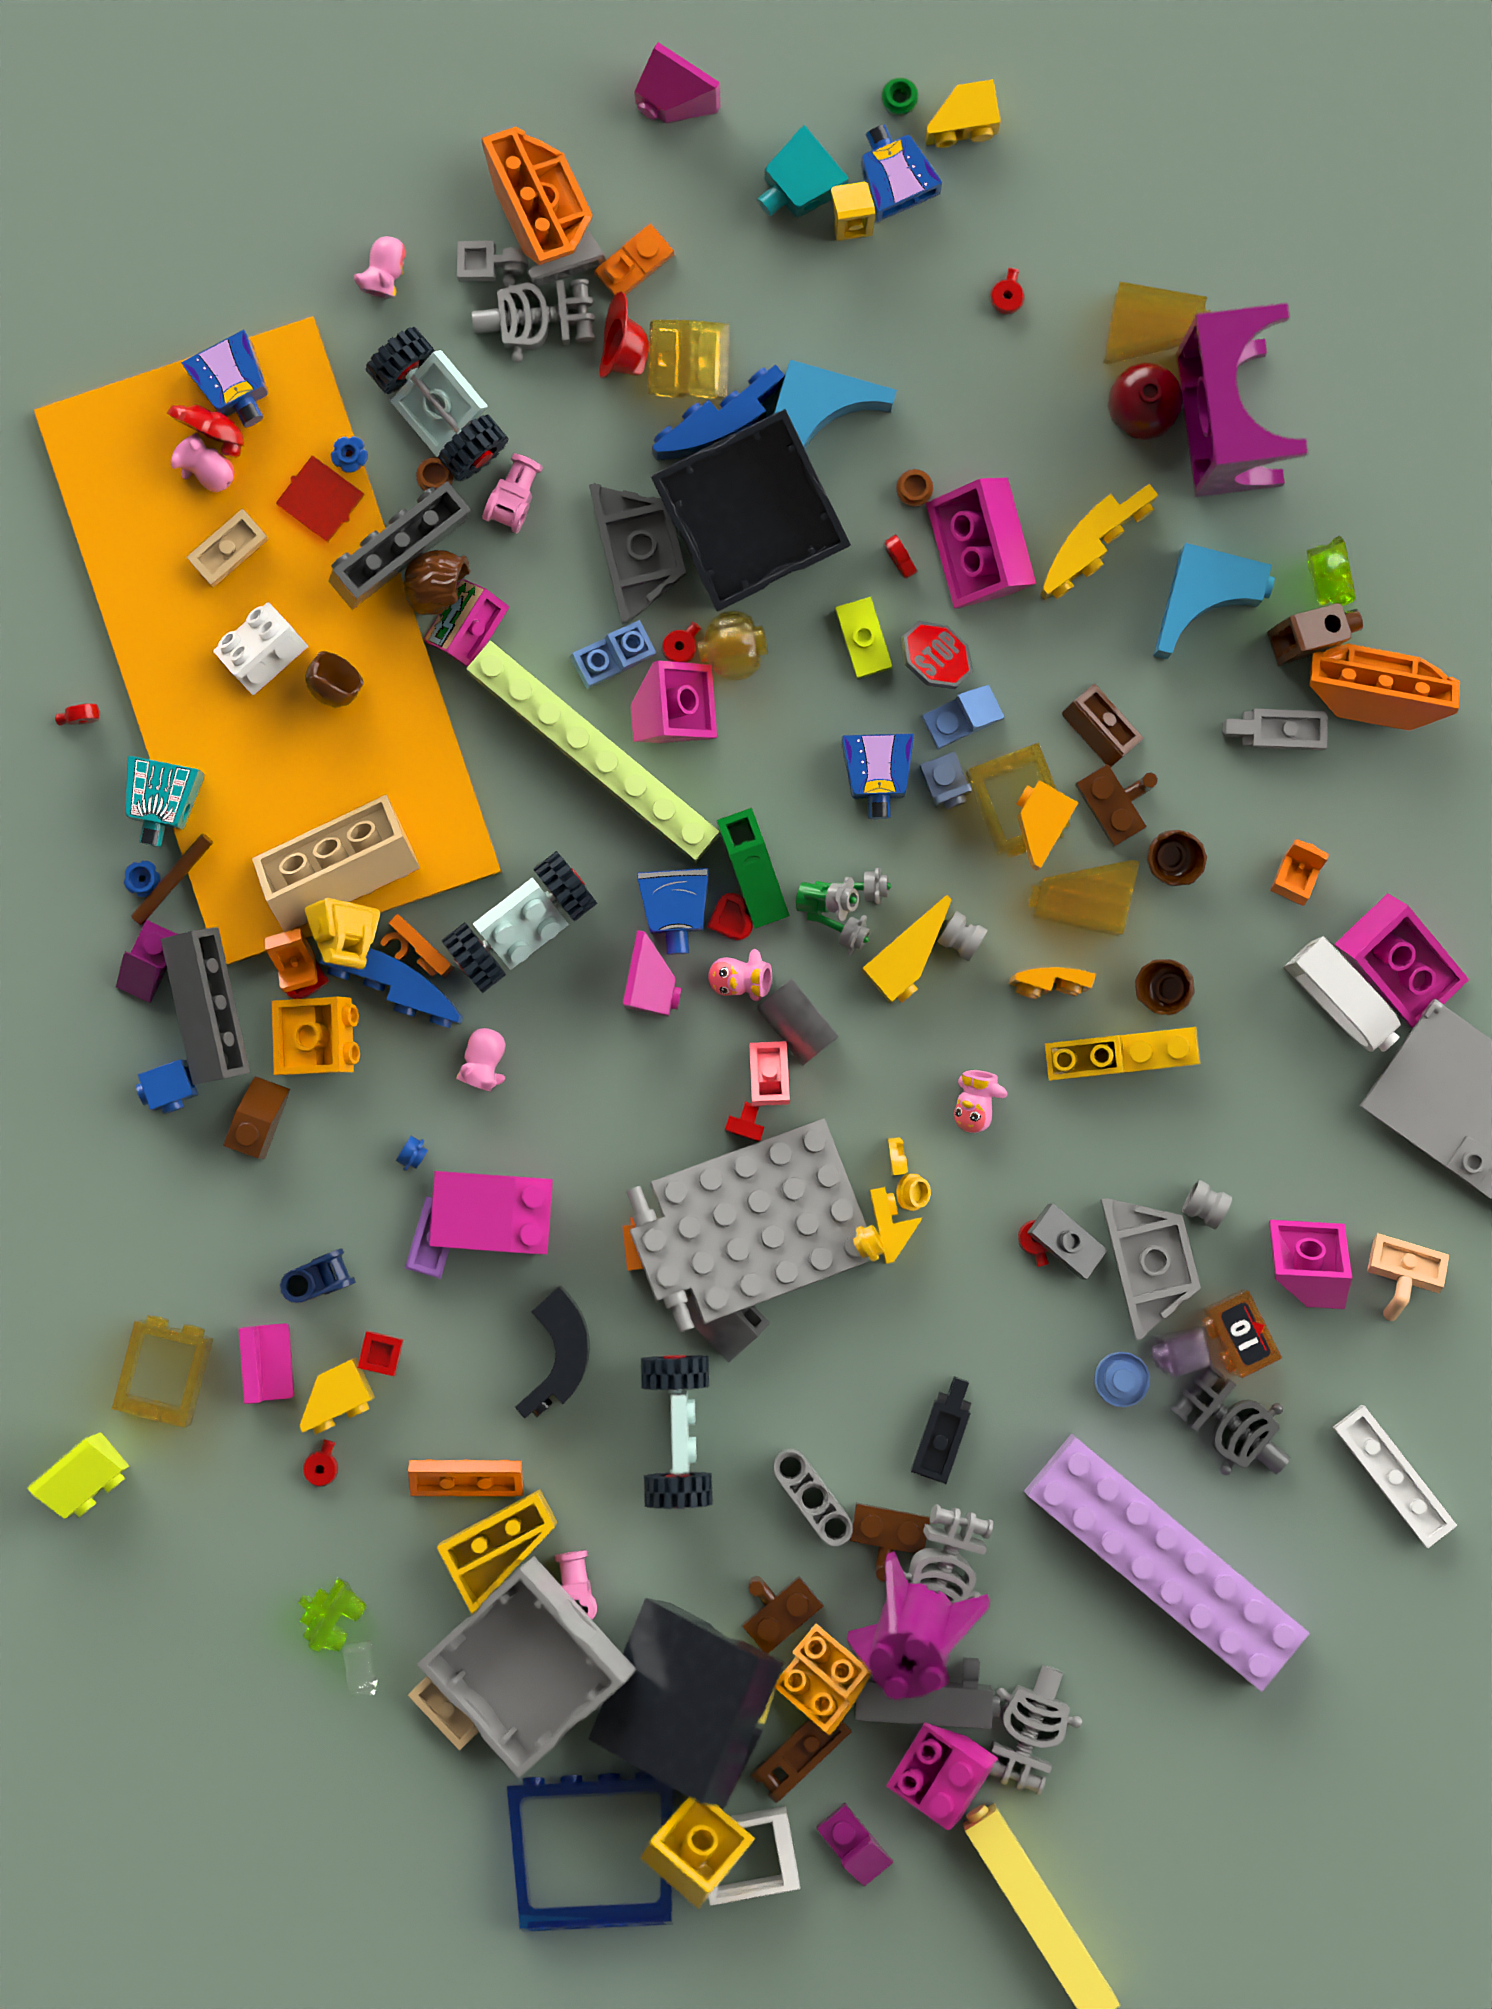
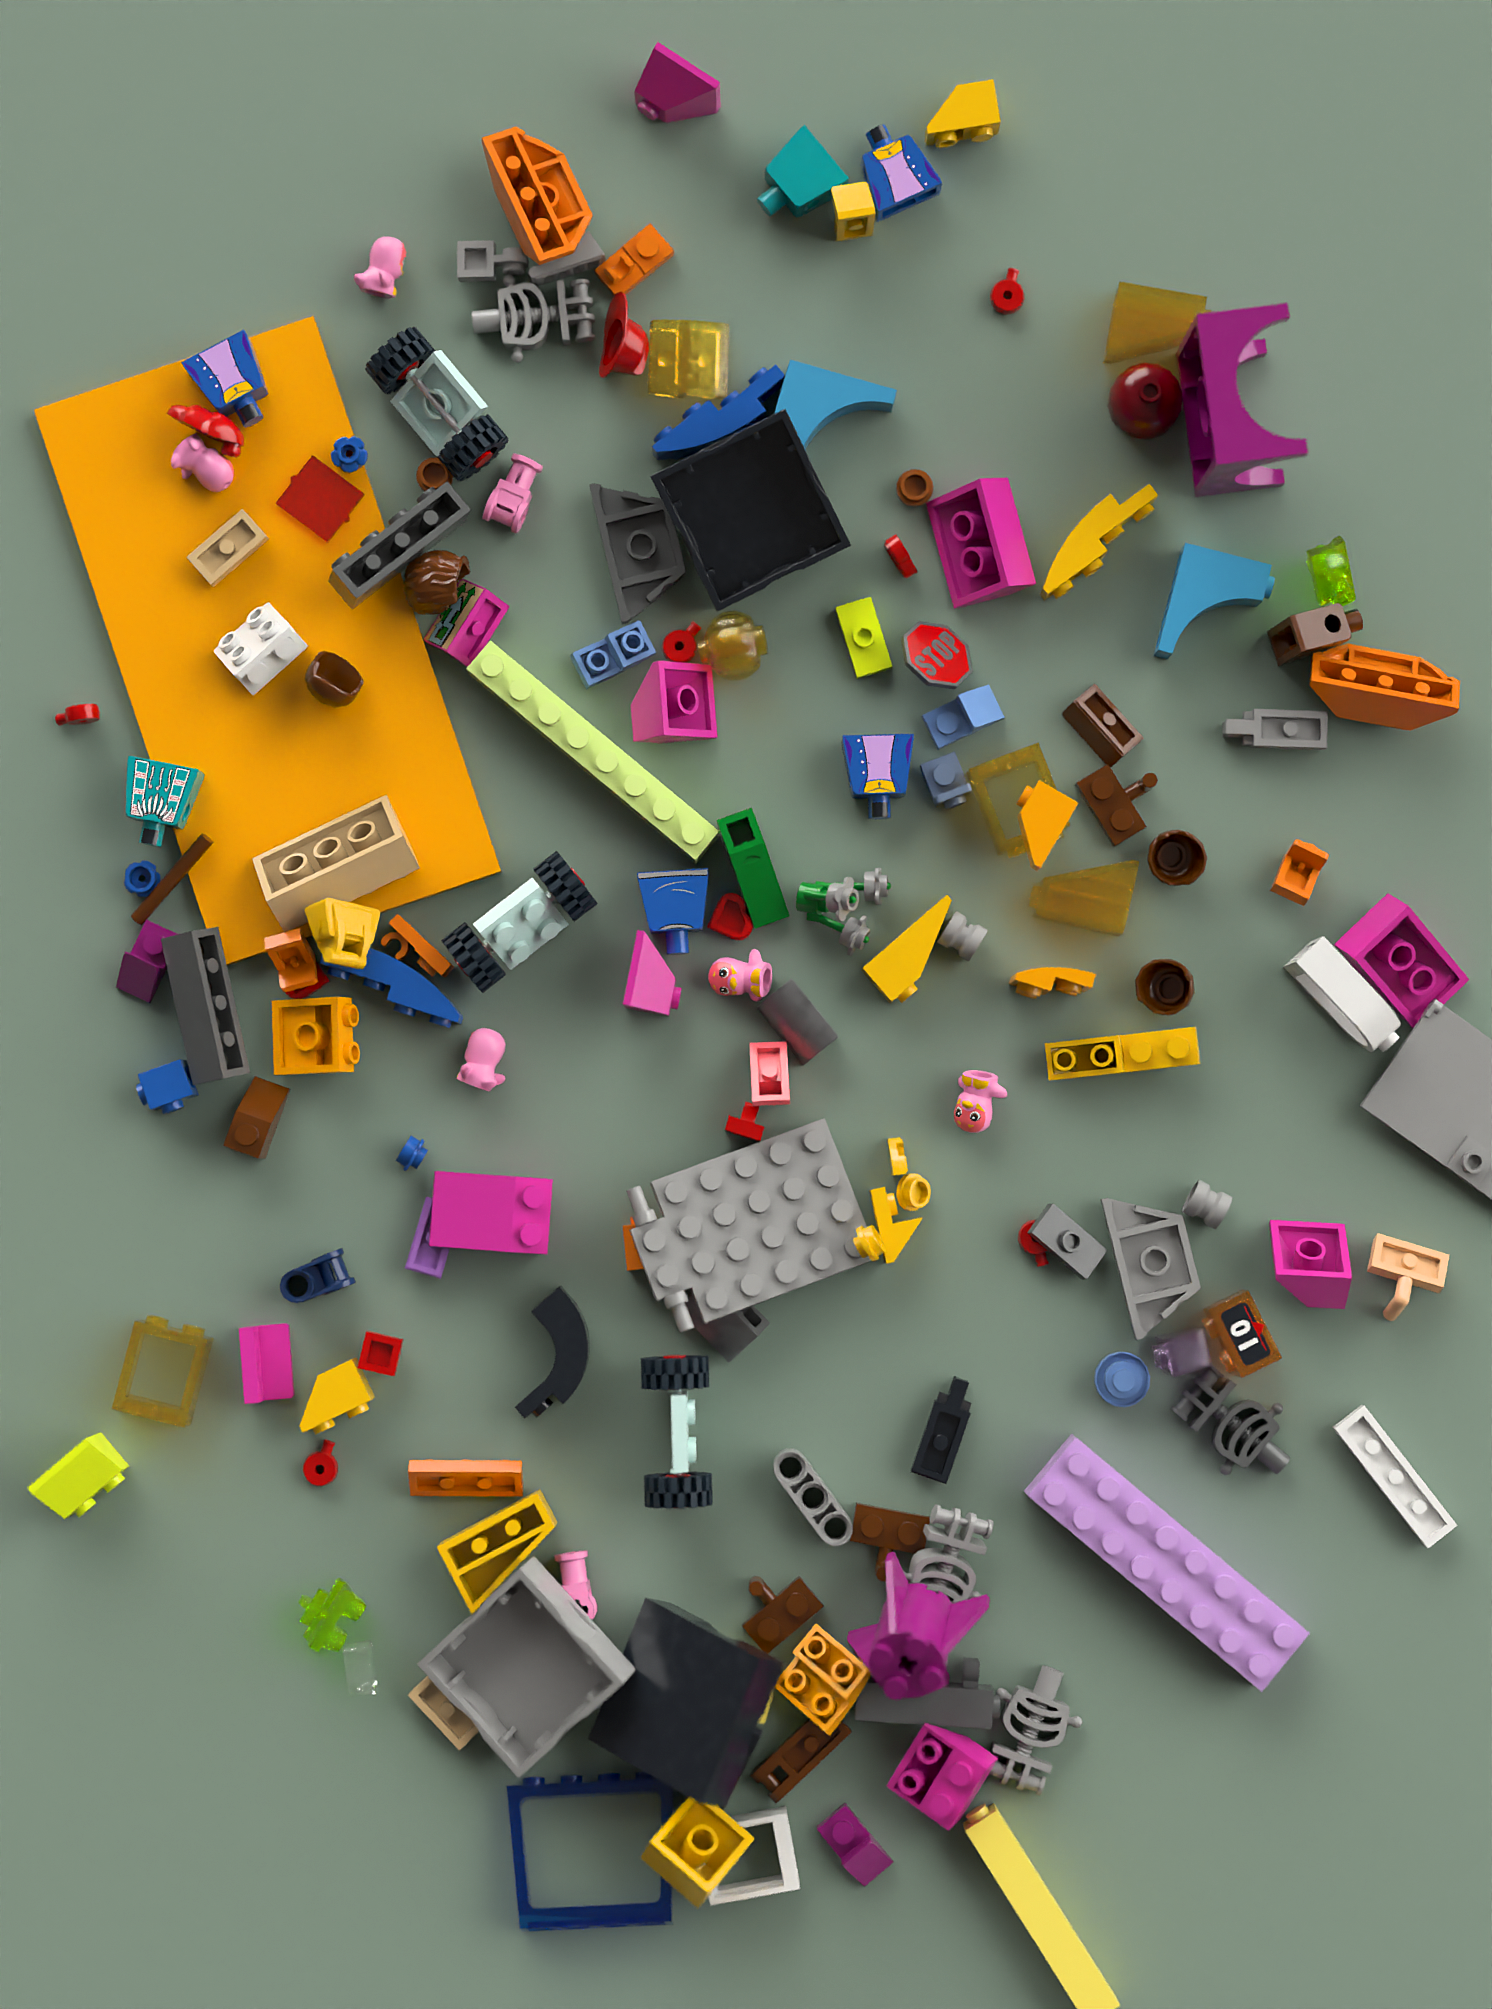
green plate [882,78,918,115] -> none

